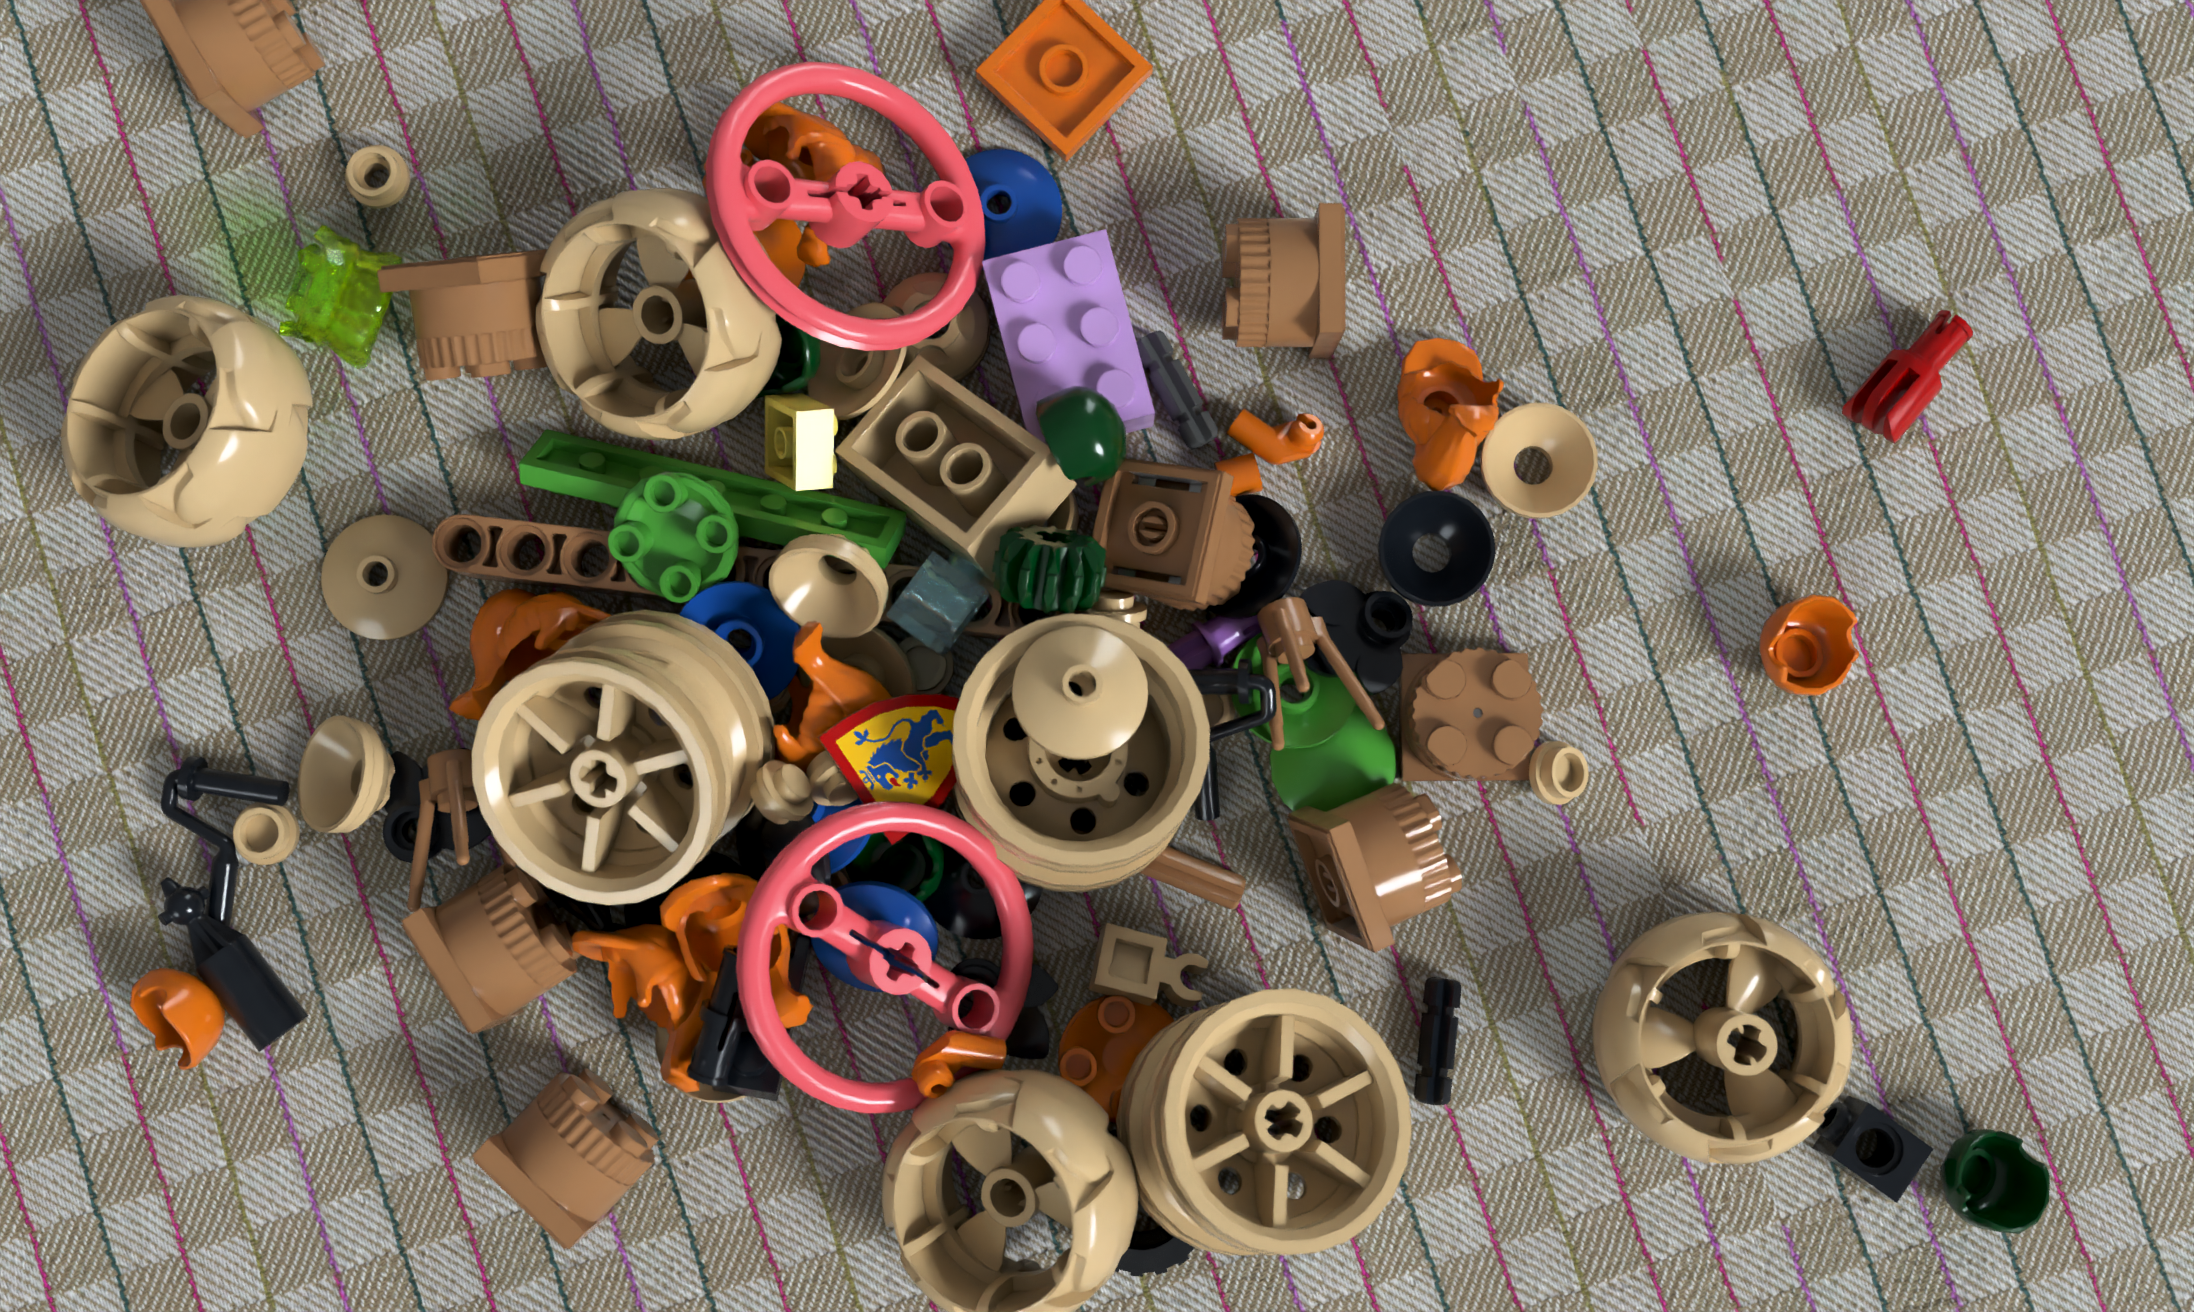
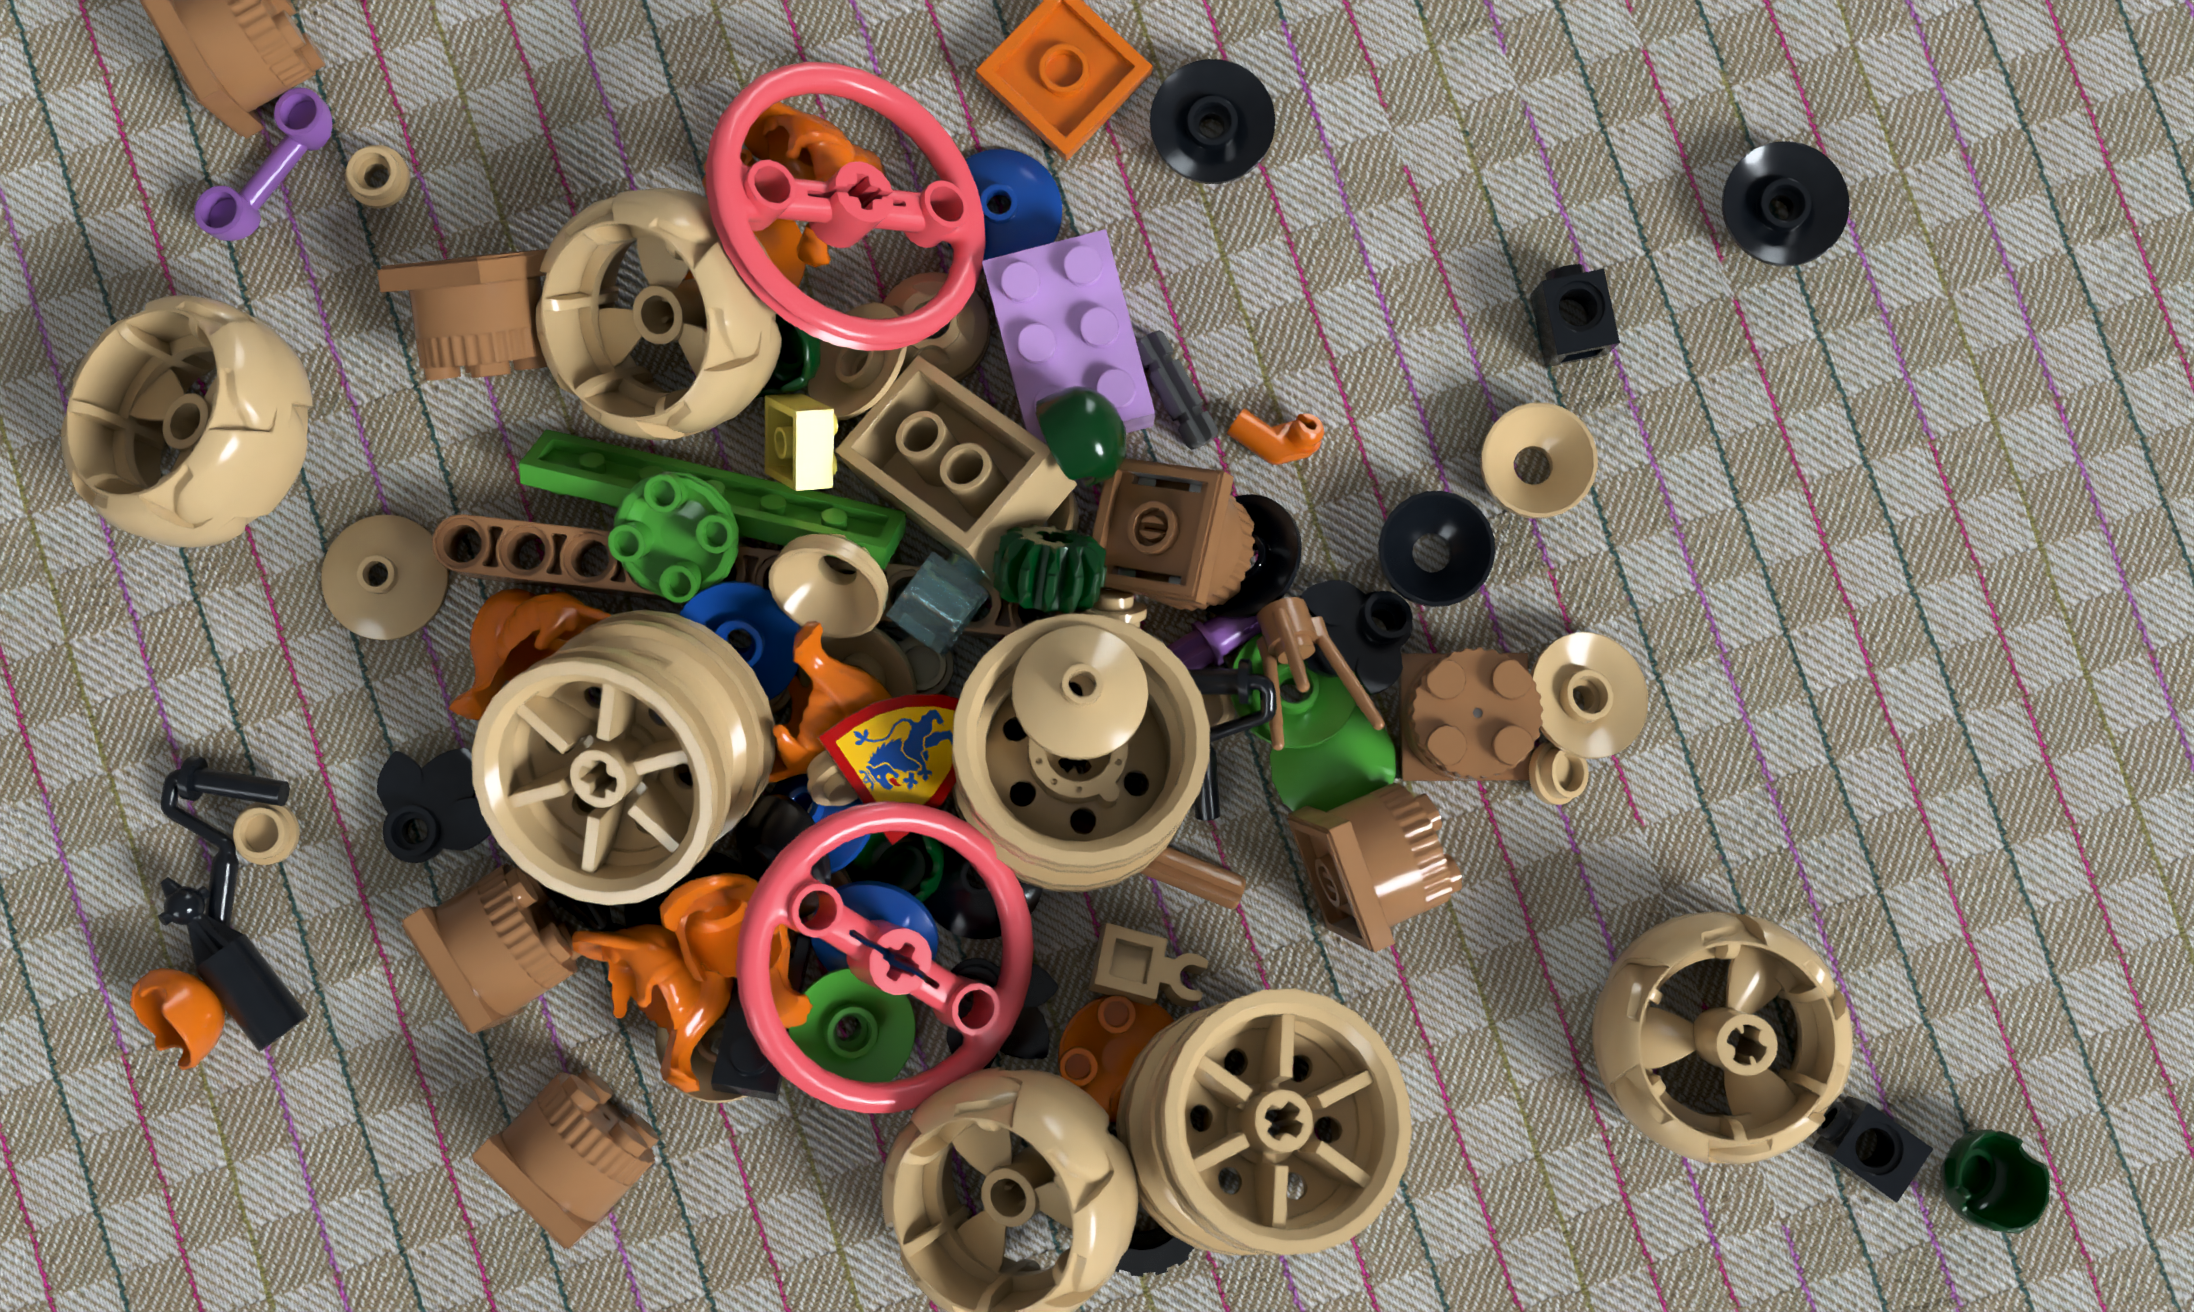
clear neon green hair [279,225,403,369] -> none
tan piece [297,715,395,833] -> none
medium nougat plant [407,749,517,912] -> none
black pin [687,945,749,1086] -> none
tan plate [750,760,813,824] -> none
orange arm [912,1030,1007,1098] -> none
orange piece [1214,453,1263,497] -> none
medium nougat piece [1221,203,1346,359] -> none
orange piece [1397,338,1504,491] -> none
black axle [1414,977,1462,1105] -> none
orange hair [1759,595,1859,696] -> none
red arm [1842,310,1973,444] -> none
none -> medium lavender bar [194,88,333,241]
none -> bright green dish [789,967,916,1082]
none -> black dish [1150,59,1275,184]
none -> black brick [1530,264,1620,368]
none -> tan dish [1531,632,1648,759]
none -> black dish [1722,141,1849,267]

